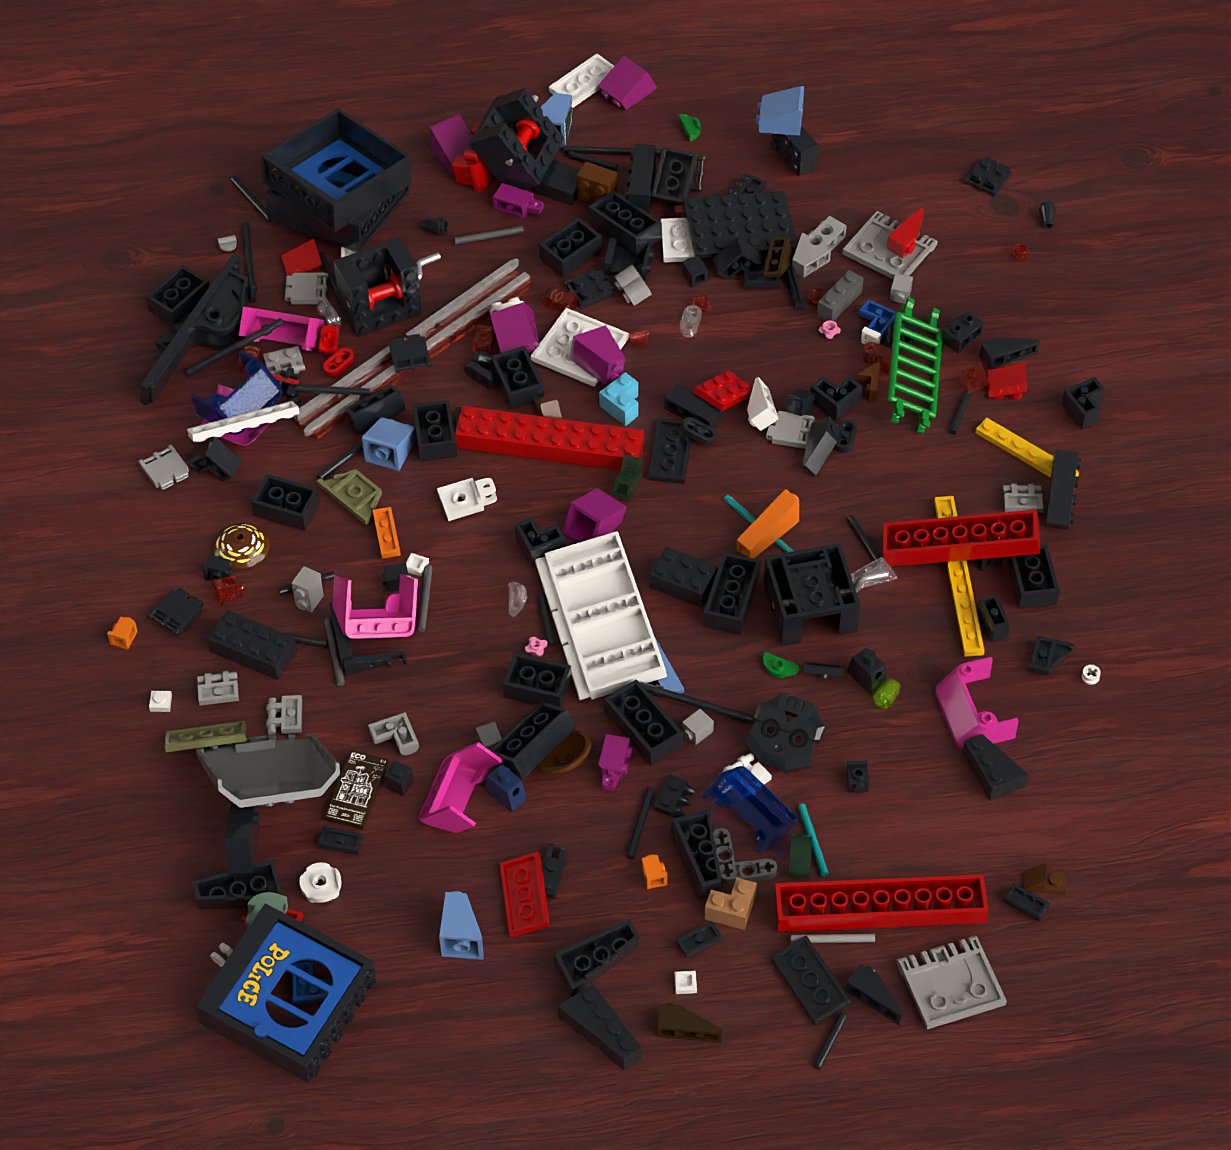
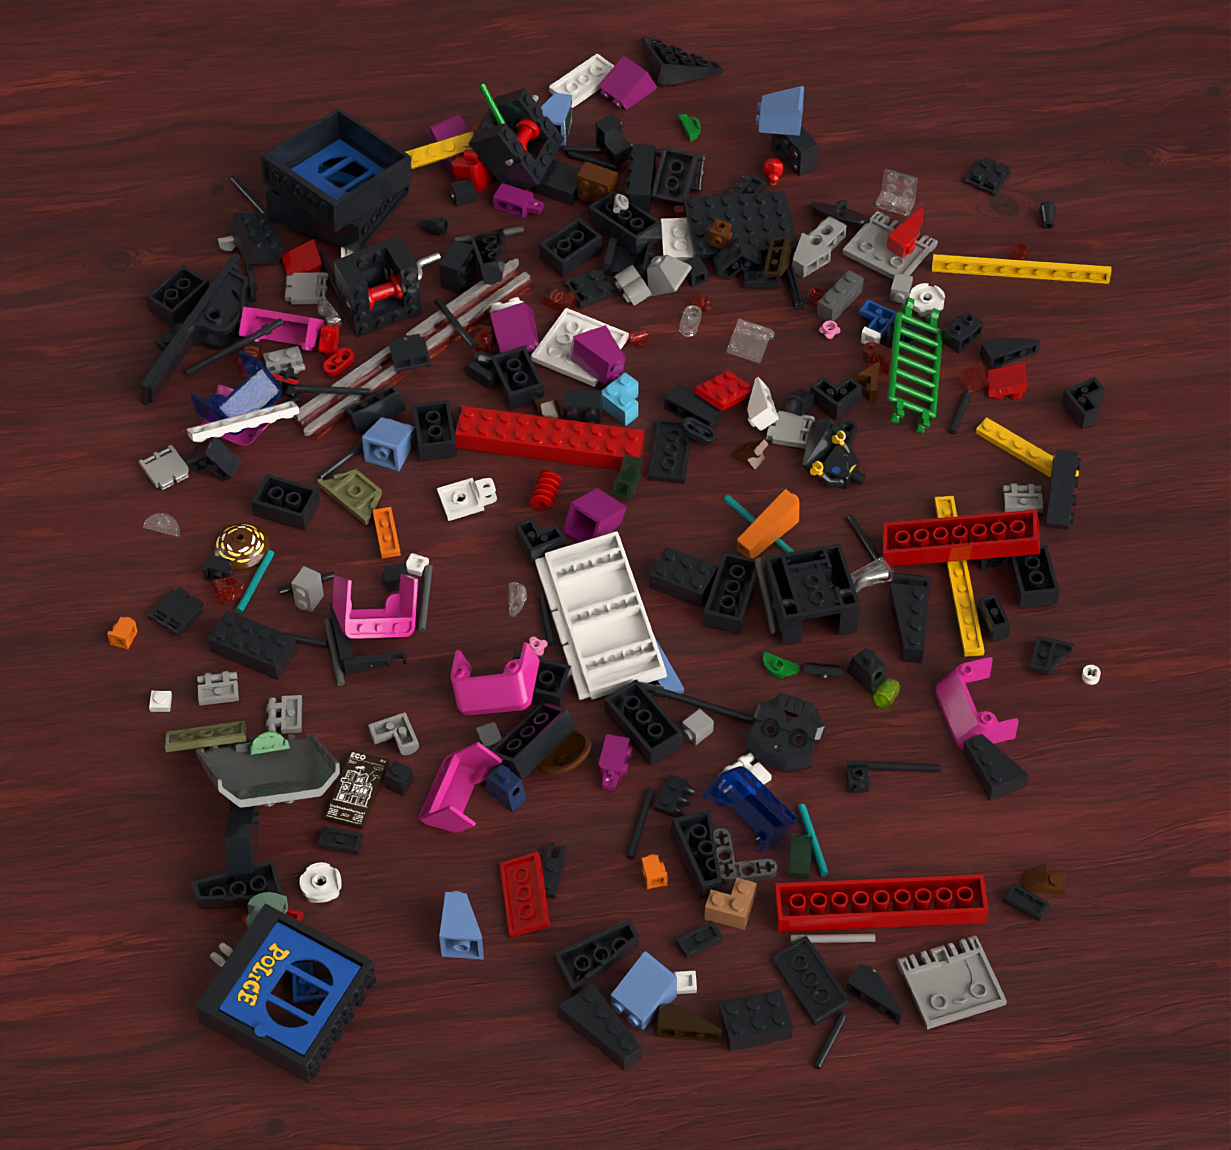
none -> clear plate [143,513,180,537]
none -> black brick [229,212,285,264]
none -> teal bar [236,550,275,613]
none -> plate [250,732,290,755]
none -> yellow plate [405,131,474,169]
none -> black bar [434,297,477,349]
none -> black brick [439,240,477,294]
none -> black brick [449,178,477,207]
none -> dark pink windscreen [450,642,540,716]
none -> black wedge [470,228,508,285]
none -> green bar [479,83,505,125]
none -> red piece [529,469,562,511]
none -> black brick [563,388,602,424]
none -> black brick [595,114,633,167]
none -> medium blue slope [611,951,677,1030]
none -> light grey plate [613,194,628,213]
none -> black slope [641,38,723,86]
none -> light grey slope [647,255,692,296]
none -> reddish brown brick [707,218,733,249]
none -> black brick [719,989,793,1052]
none -> clear bracket [727,318,775,364]
none -> reddish brown slope [732,439,768,469]
none -> dark grey bar [754,558,778,634]
none -> red animal [763,158,784,185]
none -> black shield [809,200,870,224]
none -> black torso [810,430,866,489]
none -> black bar [867,761,941,772]
none -> clear bracket [876,169,918,216]
none -> black wedge [889,583,929,664]
none -> black plate [892,572,932,597]
none -> white plate [909,283,945,317]
none -> yellow plate [932,254,1111,284]

